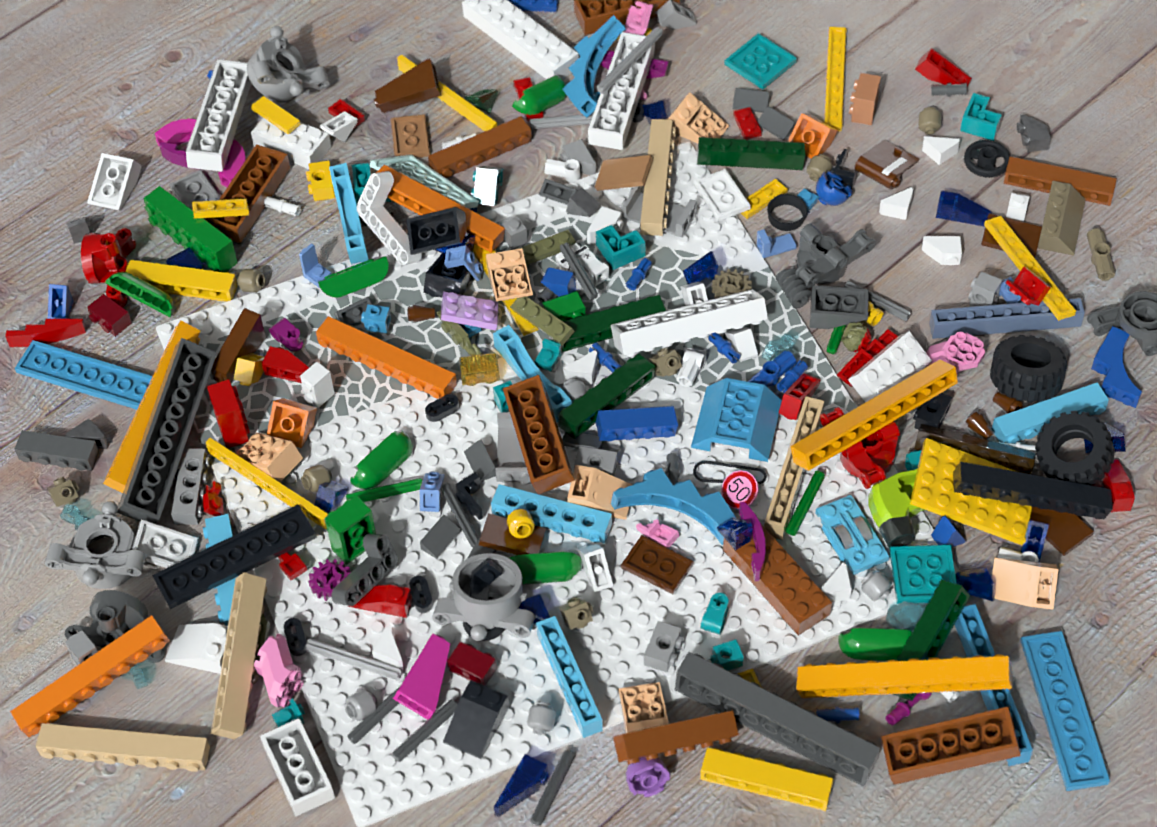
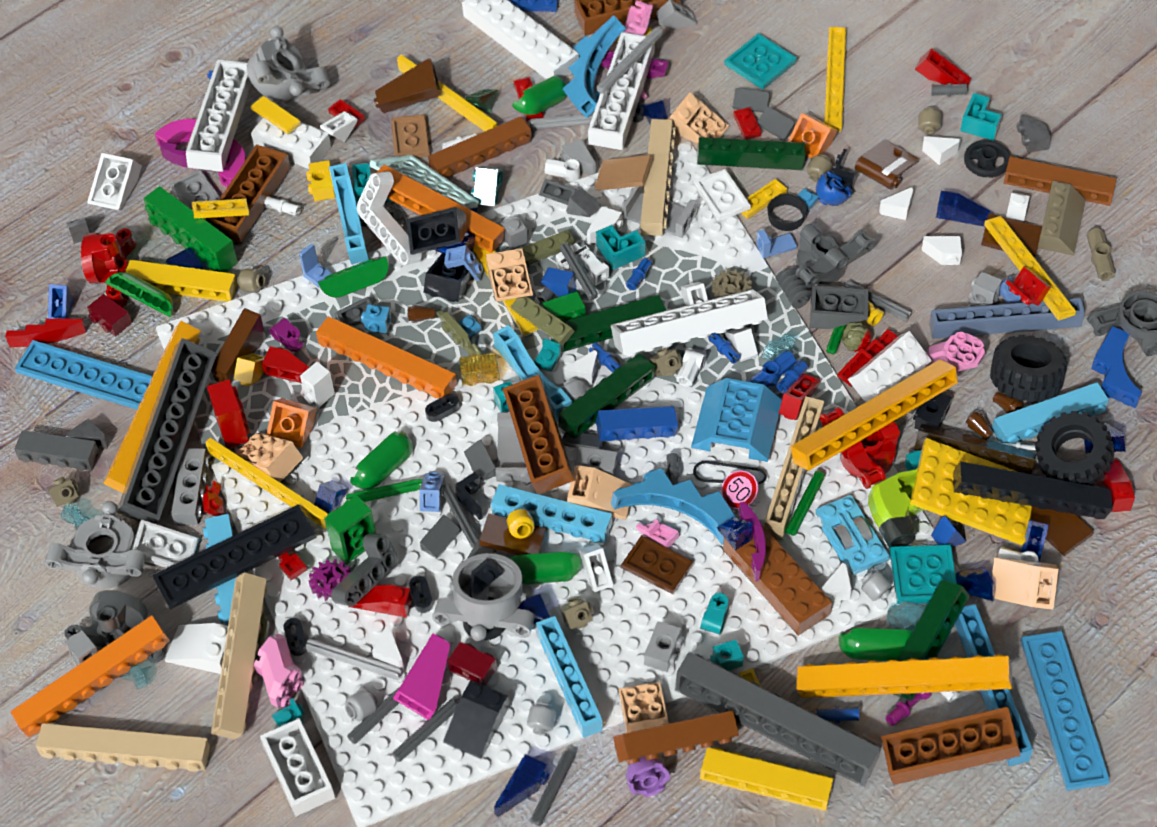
dark tan head [301,464,332,493] -> none
lavender plate [441,292,498,330] -> none
clear blue slope [683,251,719,284] -> none
nougat brick [849,73,881,125] -> none

